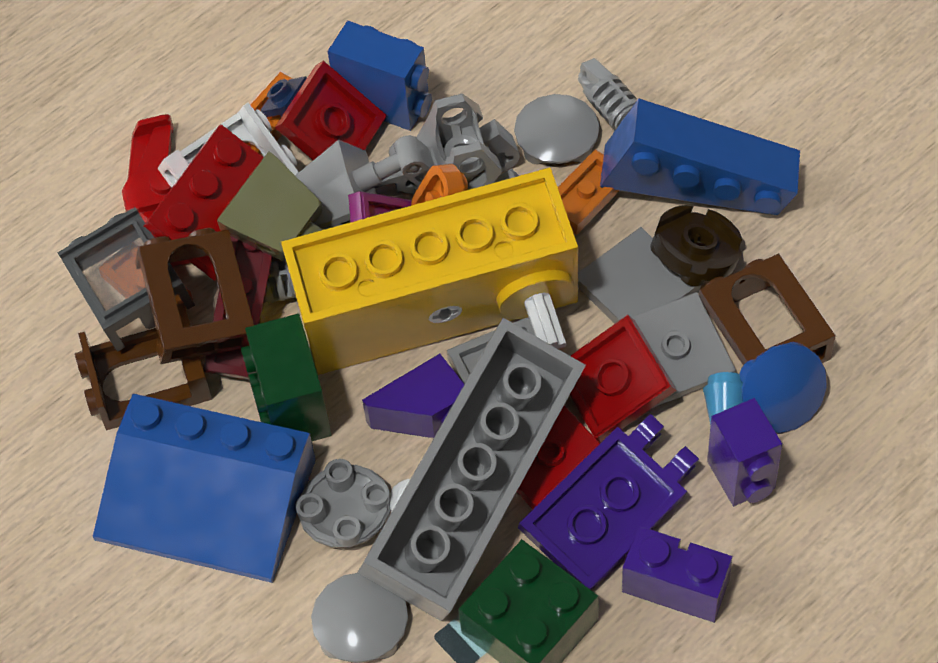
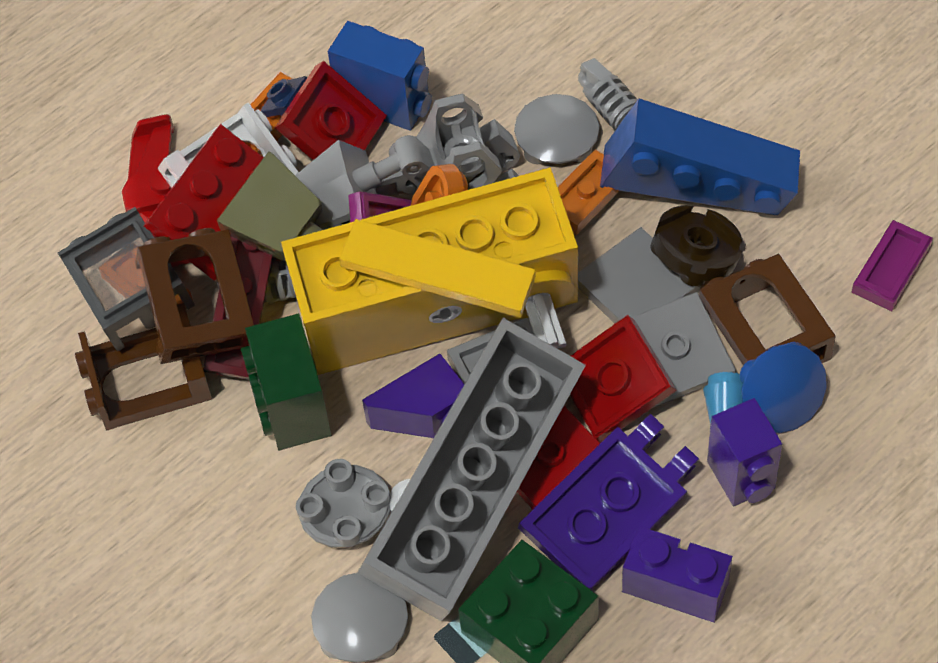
blue slope [93,394,316,583] -> none
none -> yellow tile [339,219,536,318]
none -> magenta tile [851,220,933,312]

